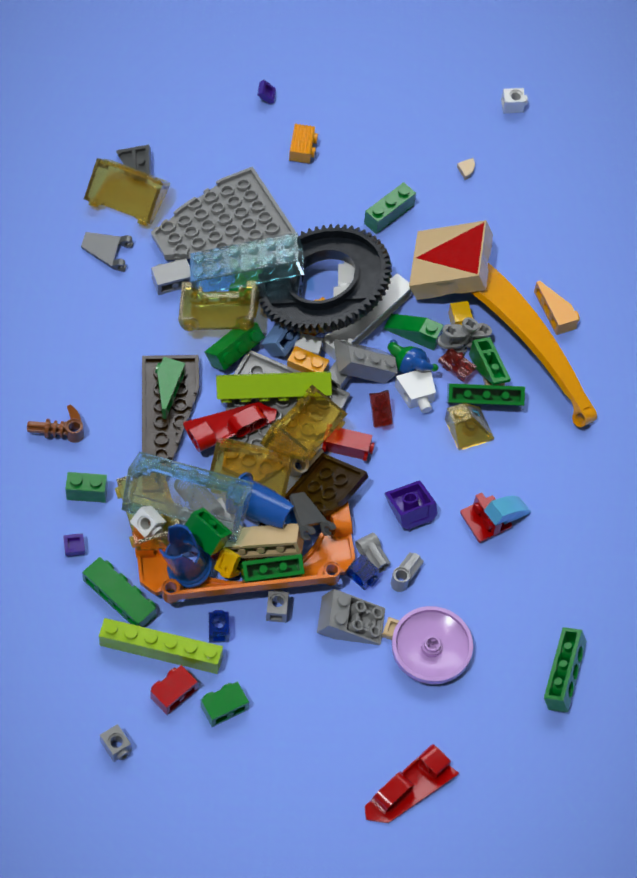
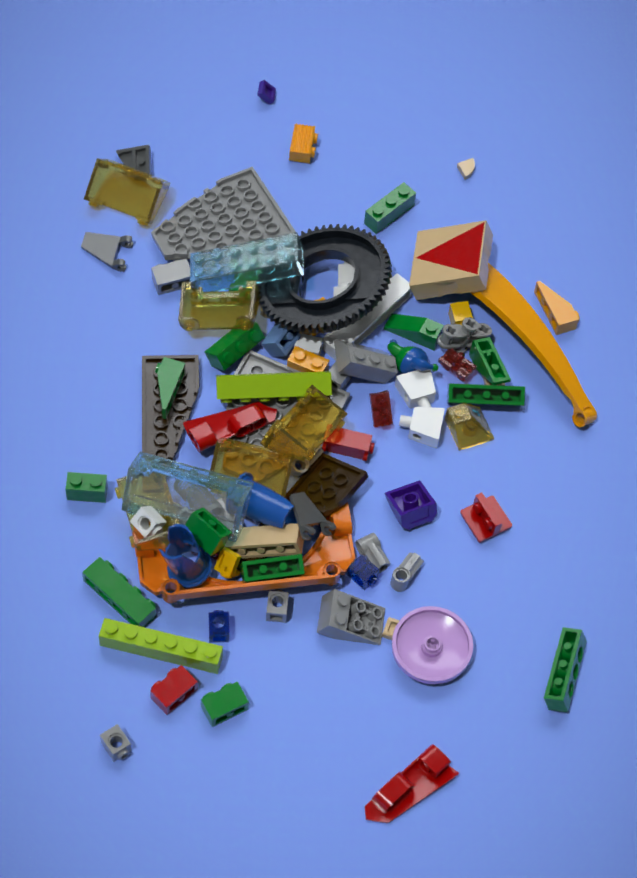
dark orange piece [27,404,84,443] -> none
dark purple plate [63,533,85,557] -> none
medium azure slope [484,496,531,526] -> none
white brick [501,88,528,113] -> none
none -> white torso [399,407,445,448]

